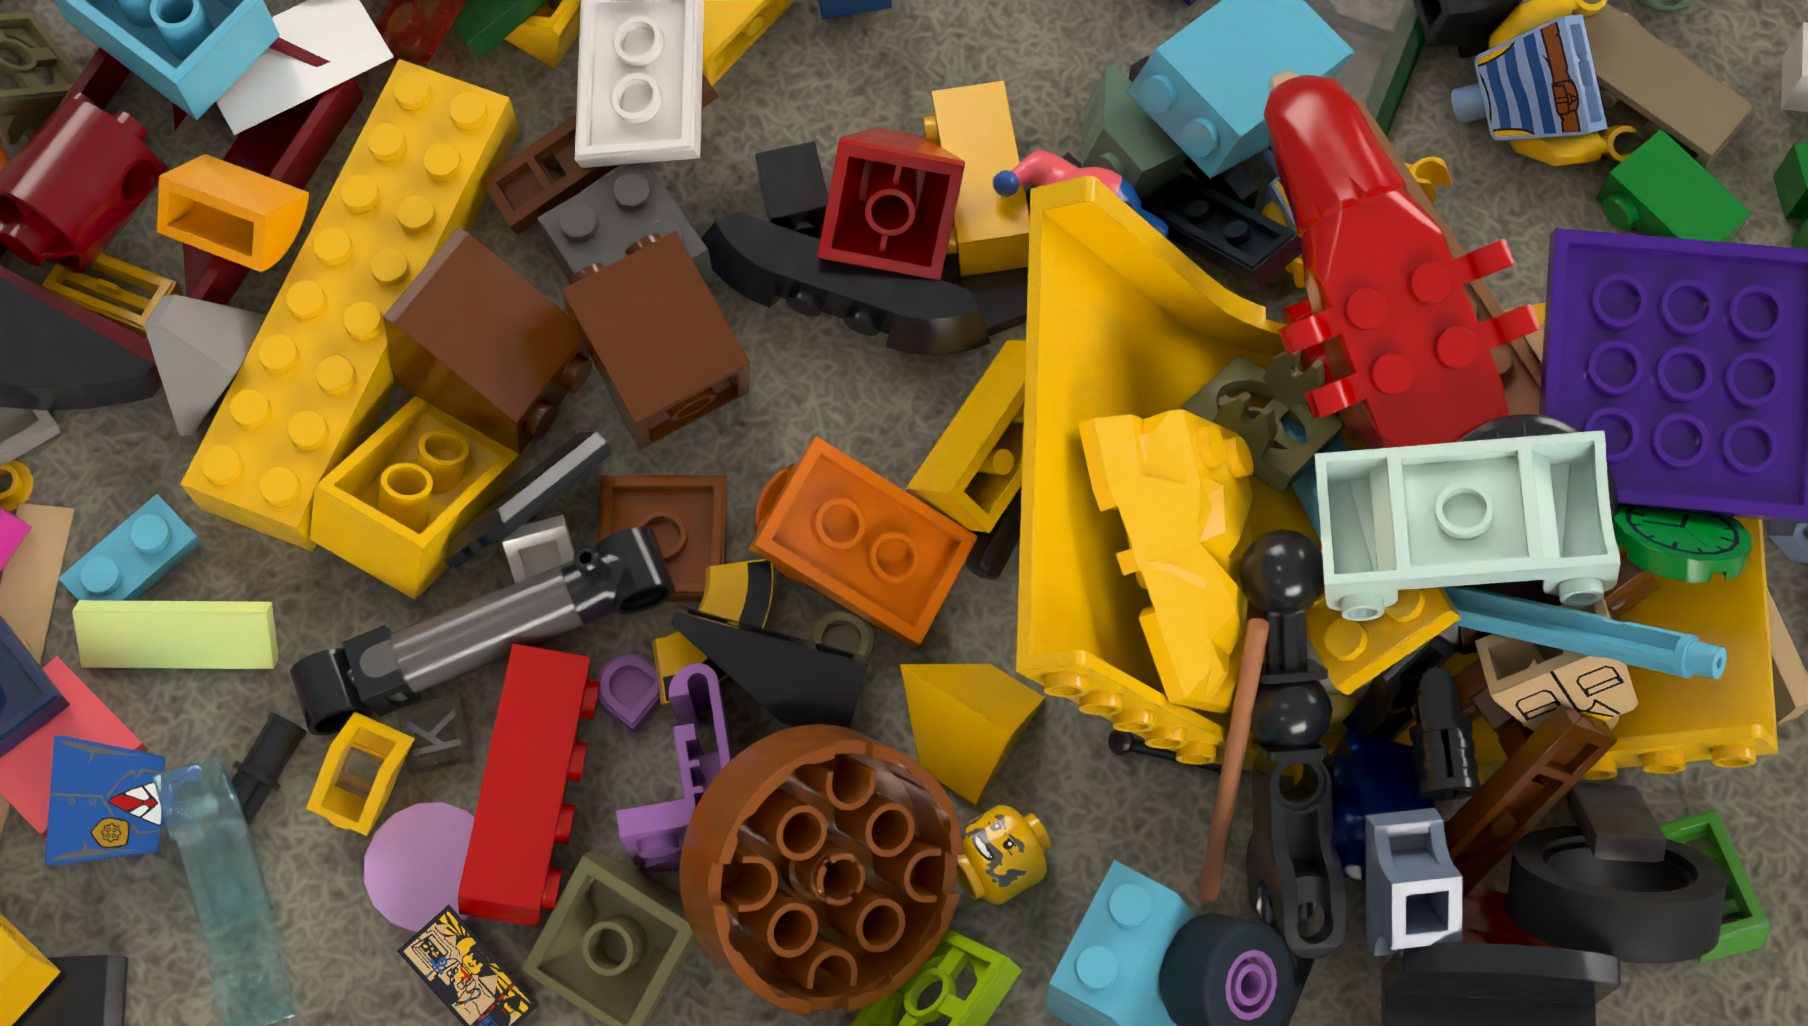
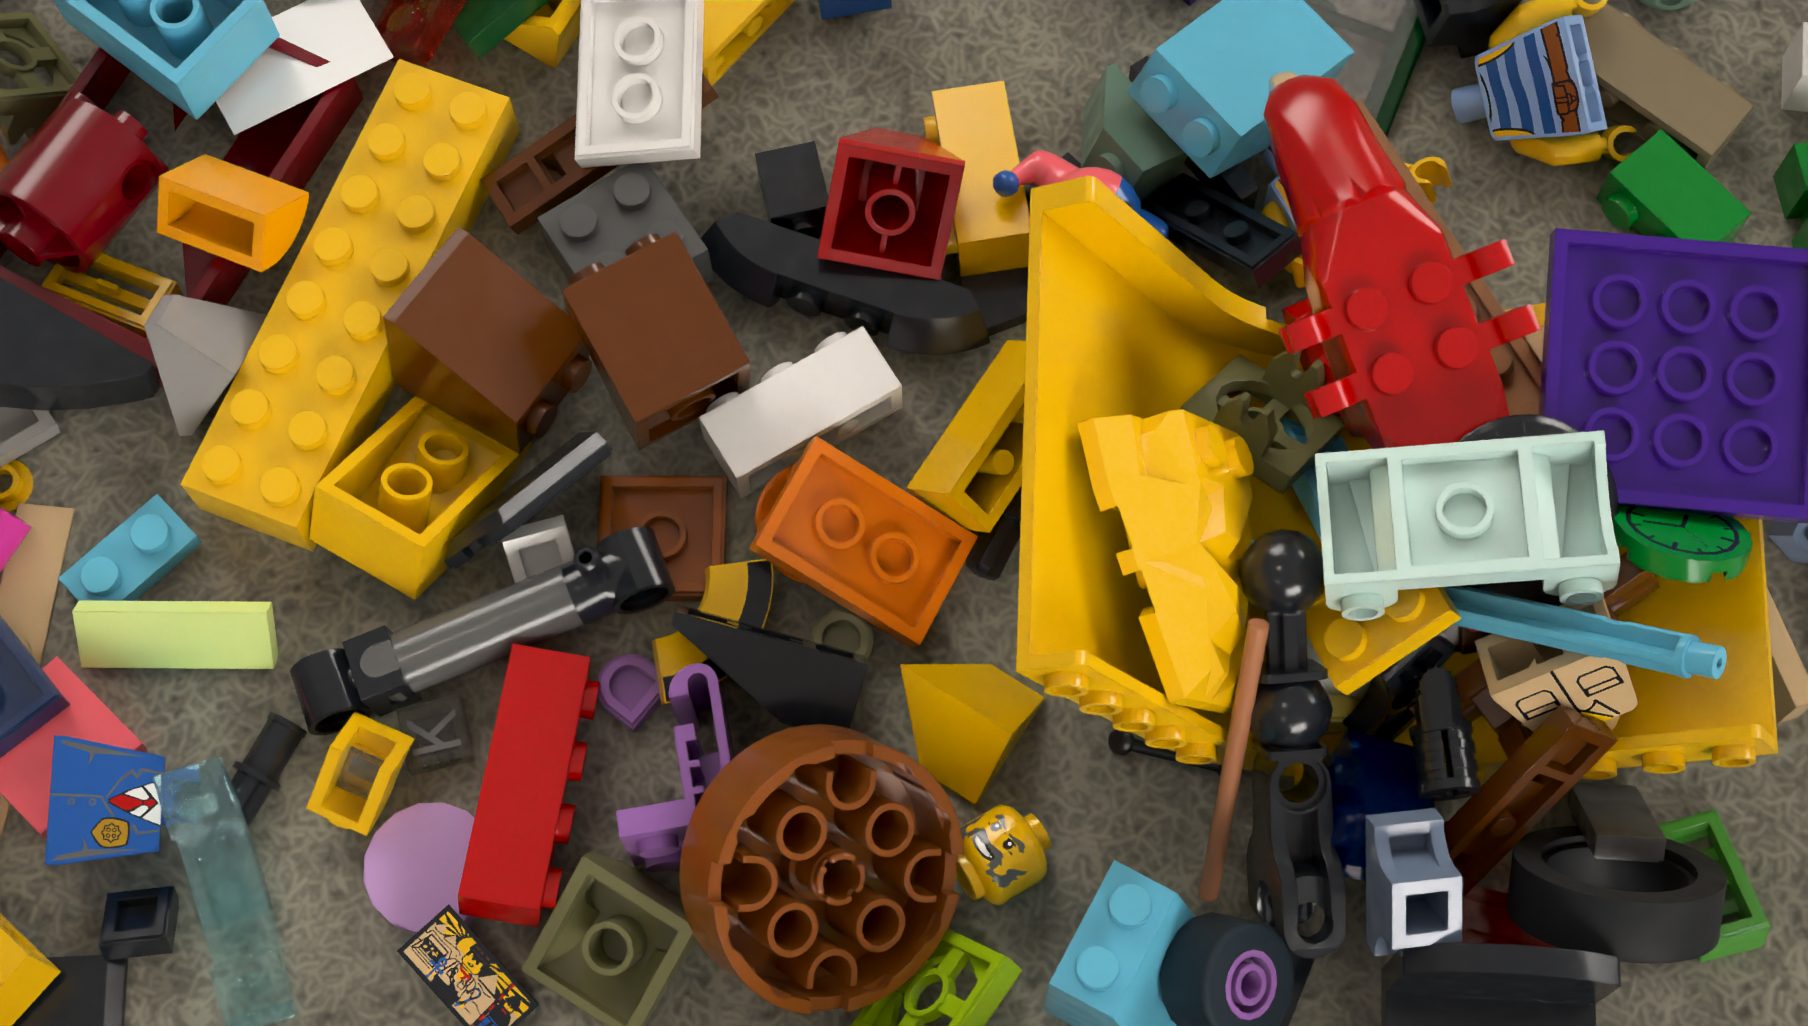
none -> black tile [99,886,179,961]
none -> white brick [699,326,903,499]

